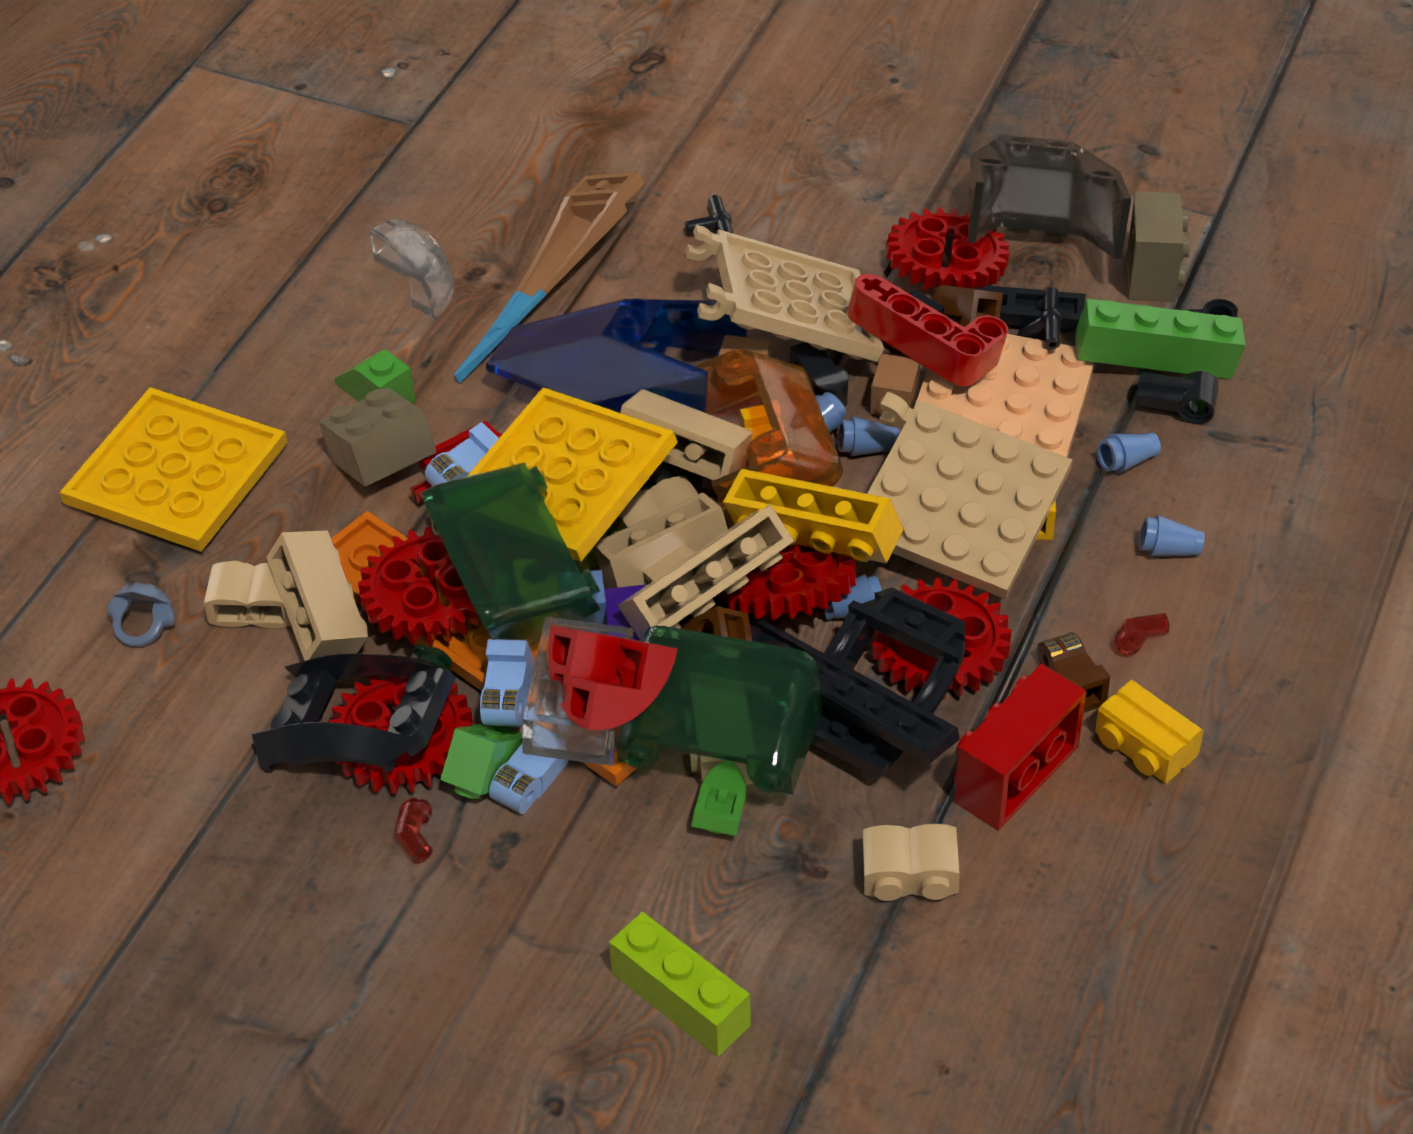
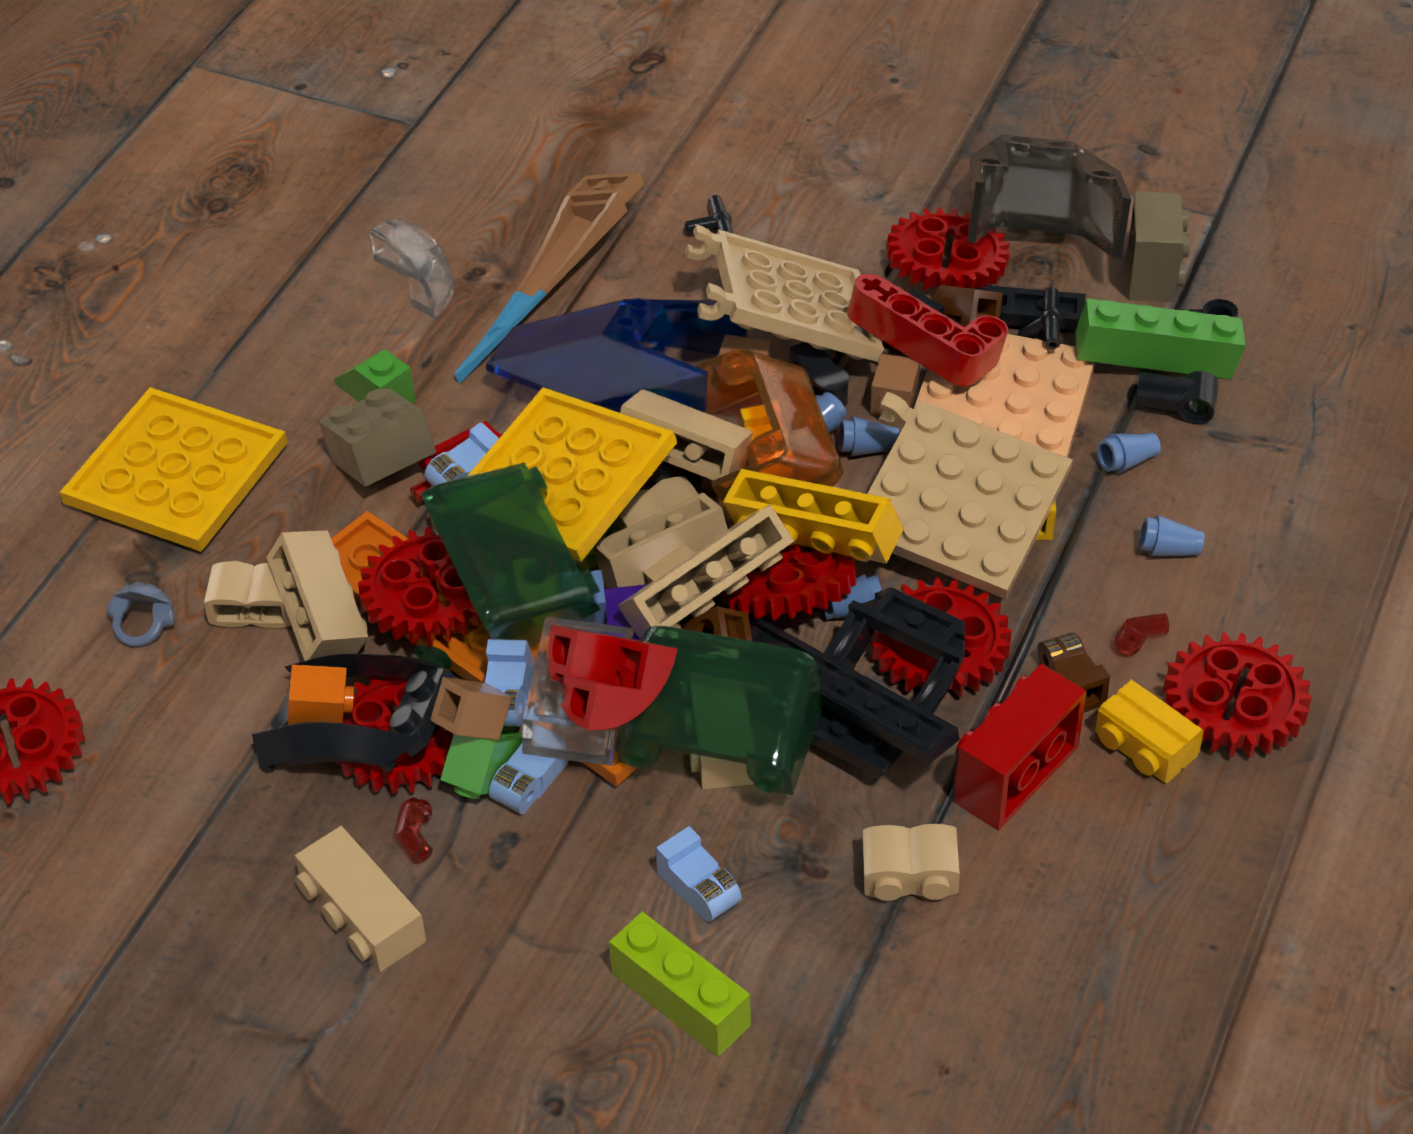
bright green plate [691,758,746,836] -> none
none -> orange brick [288,665,354,725]
none -> tan brick [294,826,427,972]
none -> medium nougat brick [430,677,512,740]
none -> light blue leg [656,826,742,922]
none -> red gear [1163,632,1312,758]

